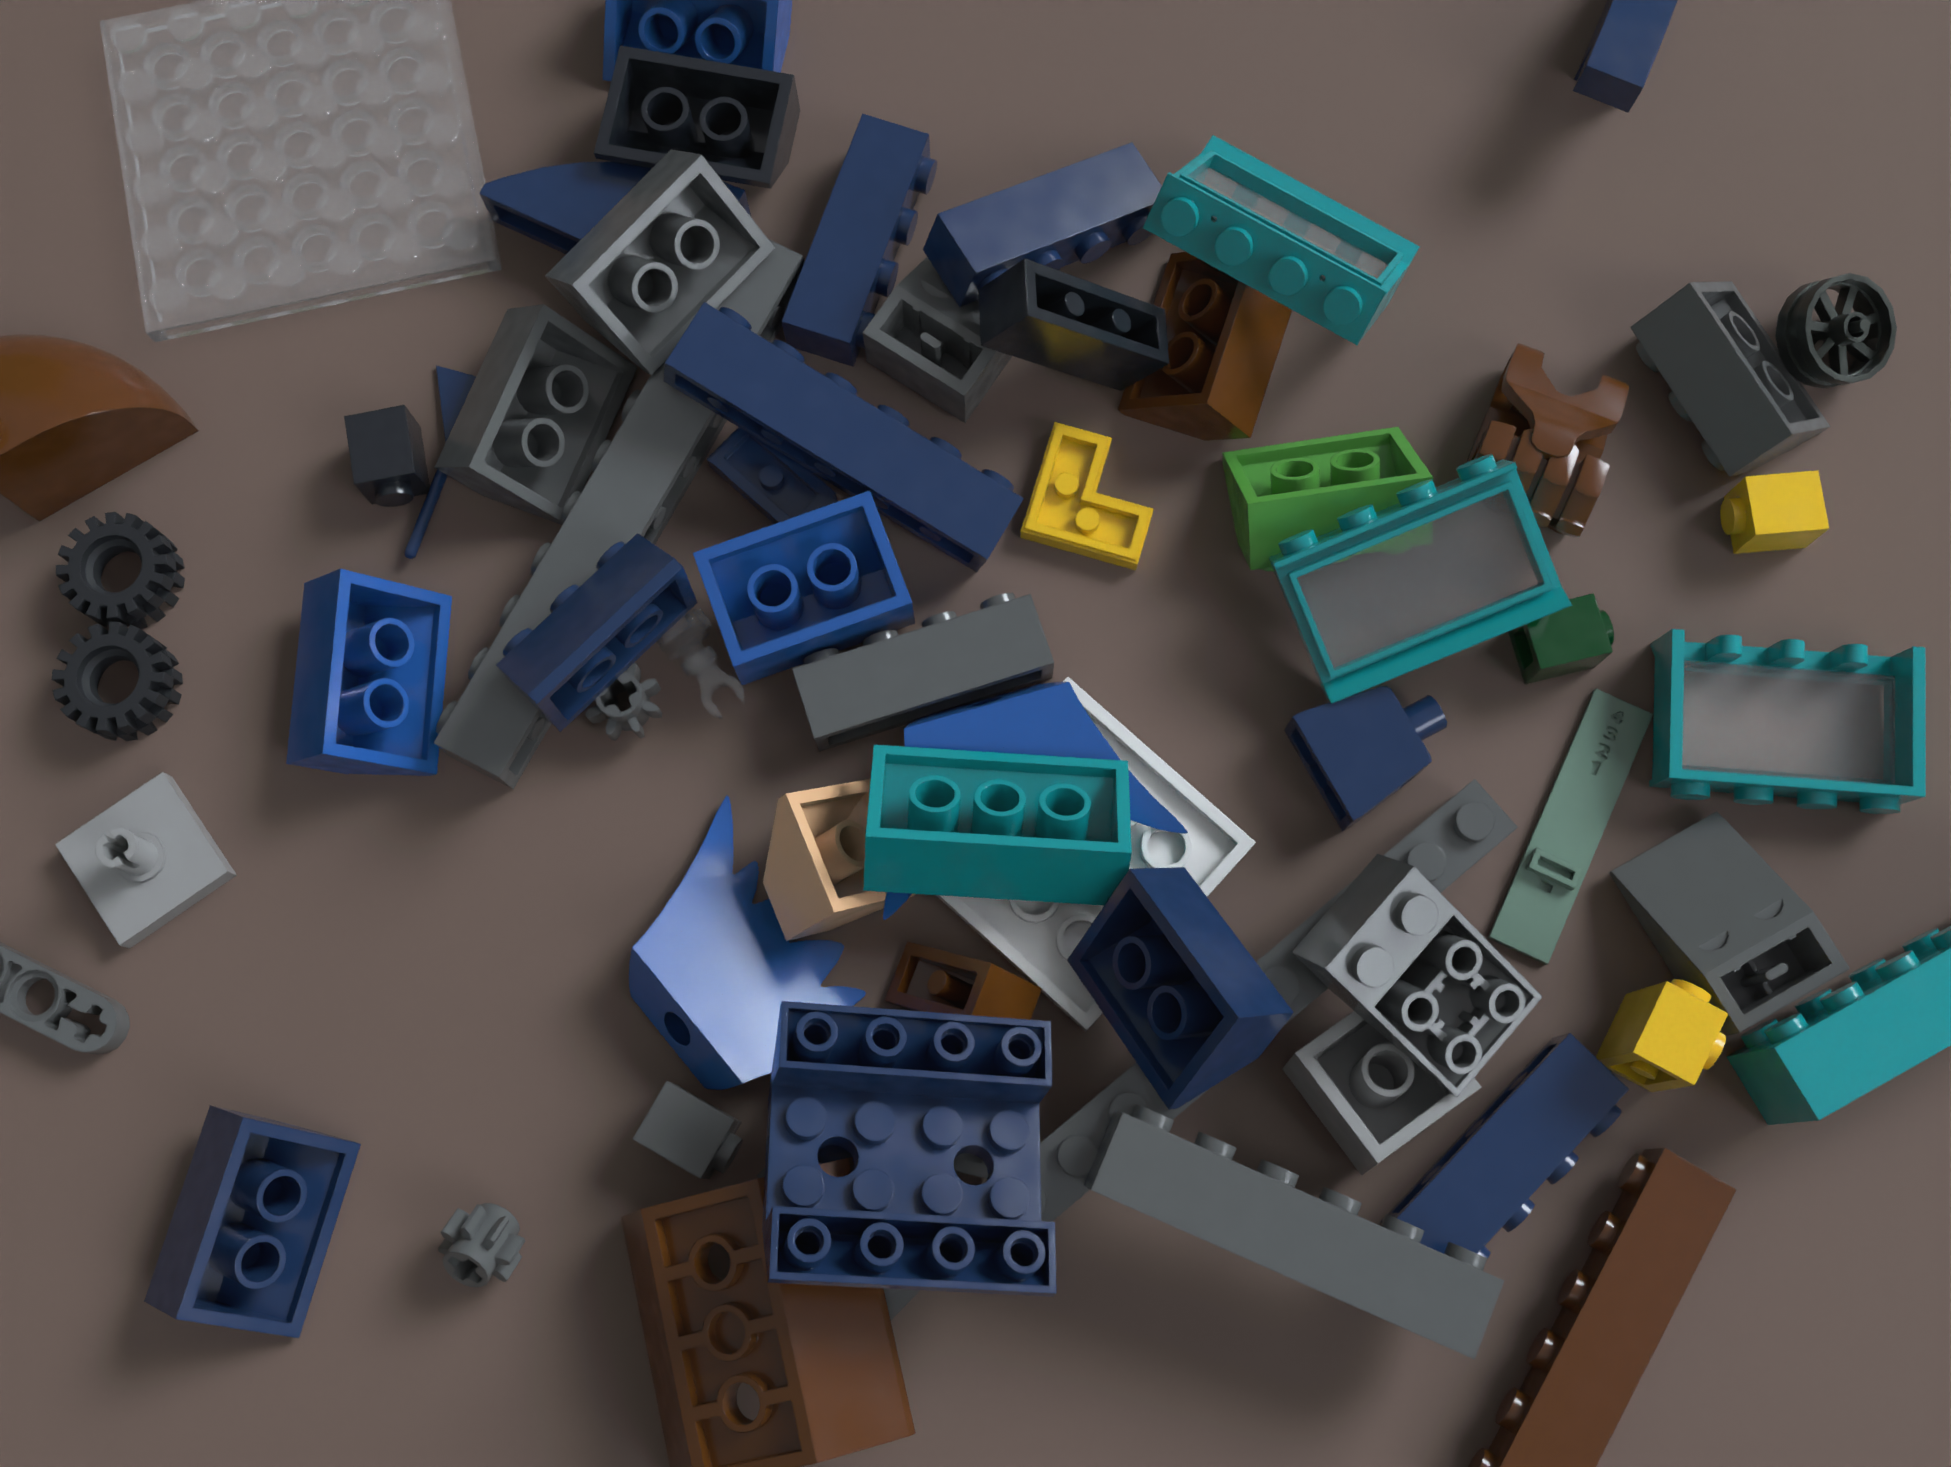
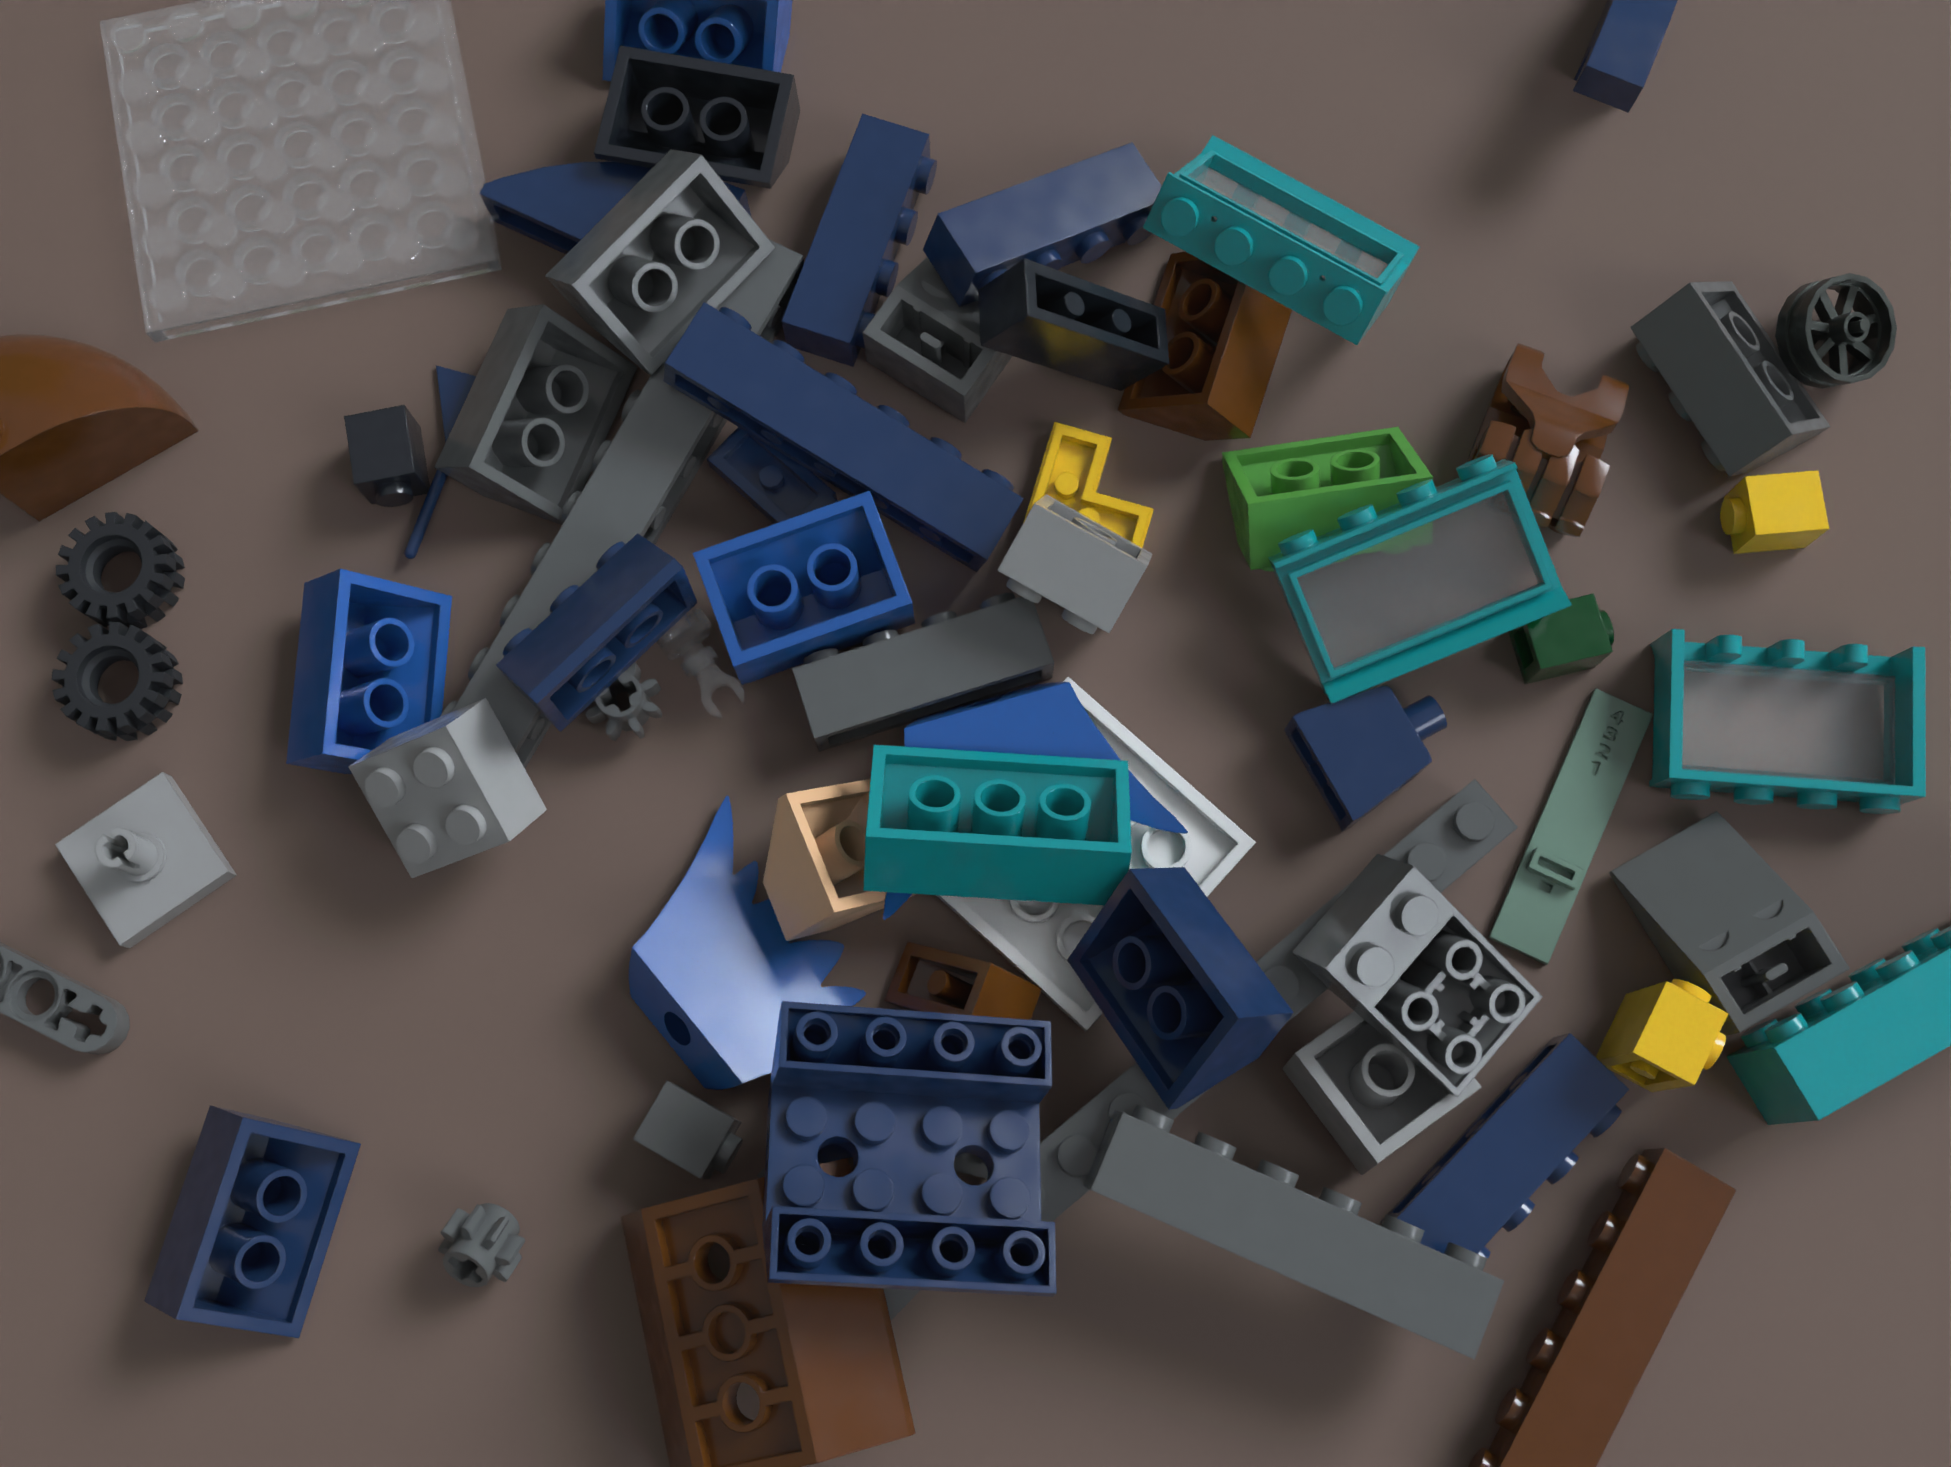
none -> light grey brick [348,698,547,878]
none -> light grey brick [997,494,1153,634]

